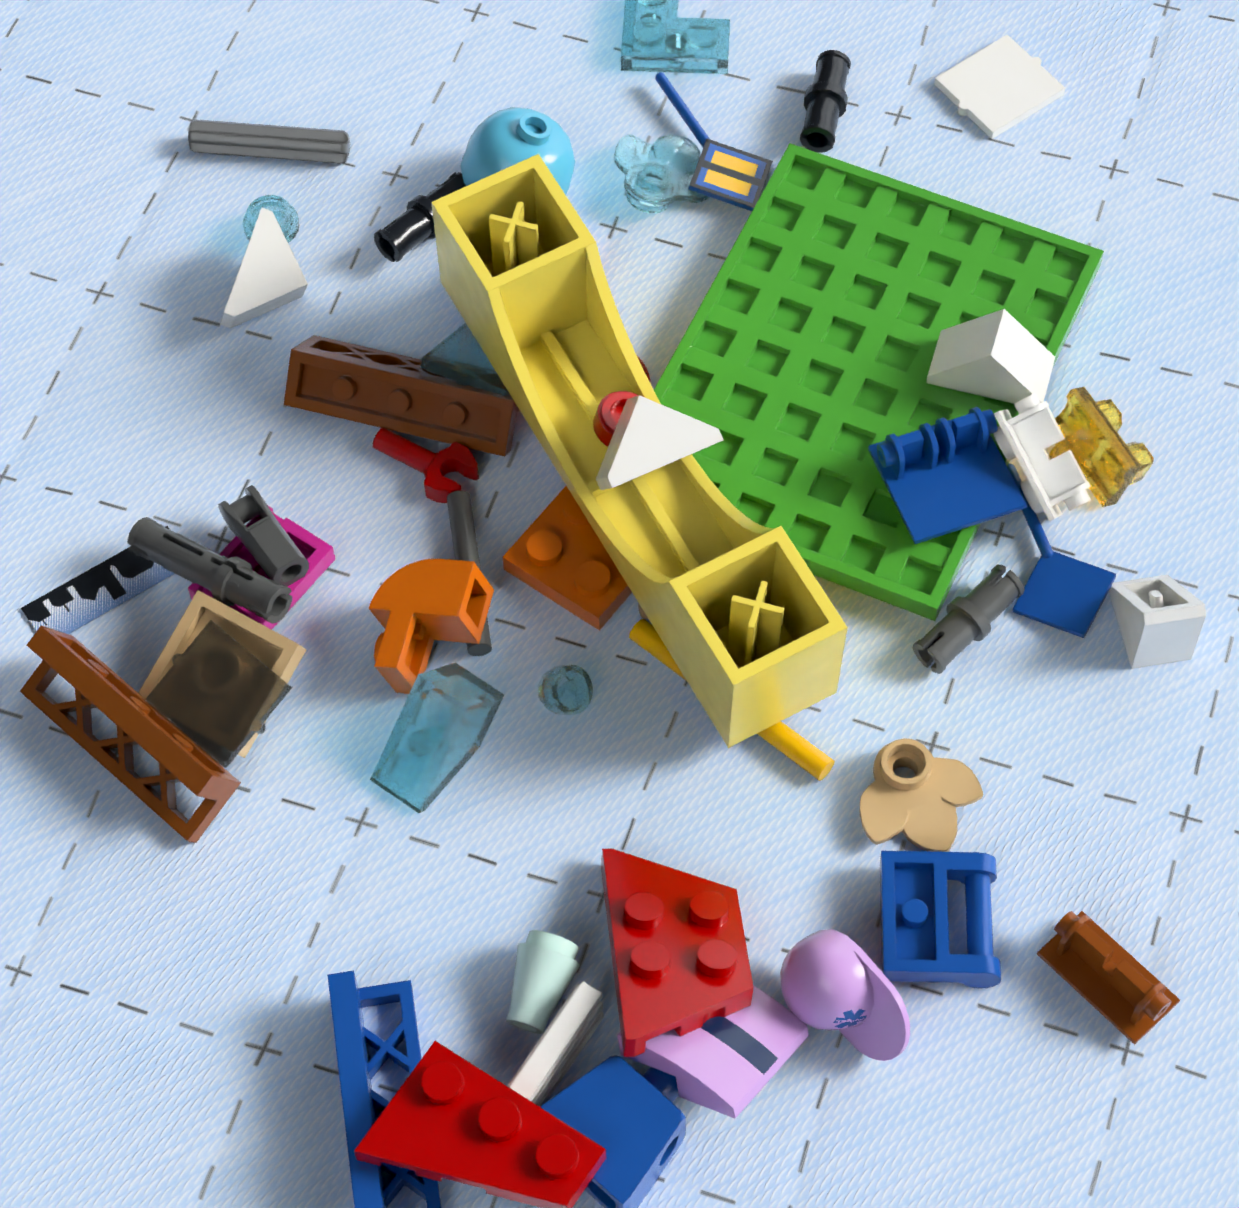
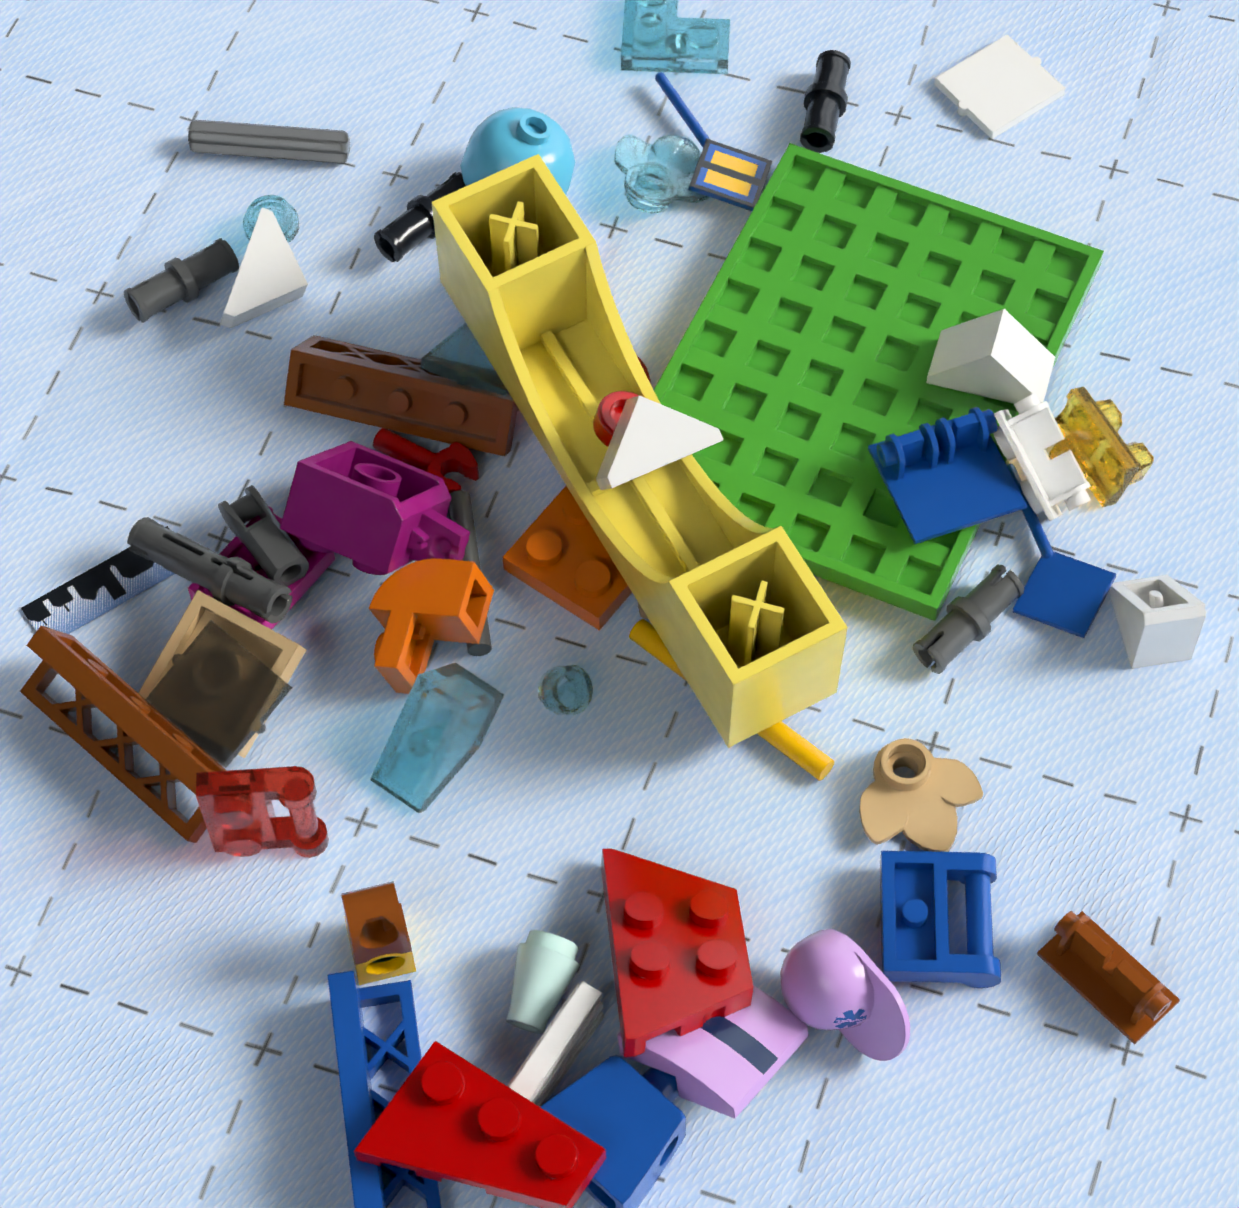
none -> dark grey pin [124,238,239,323]
none -> clear red plate [196,766,329,858]
none -> magenta hinge [280,441,470,575]
none -> dark orange leg [341,881,416,985]

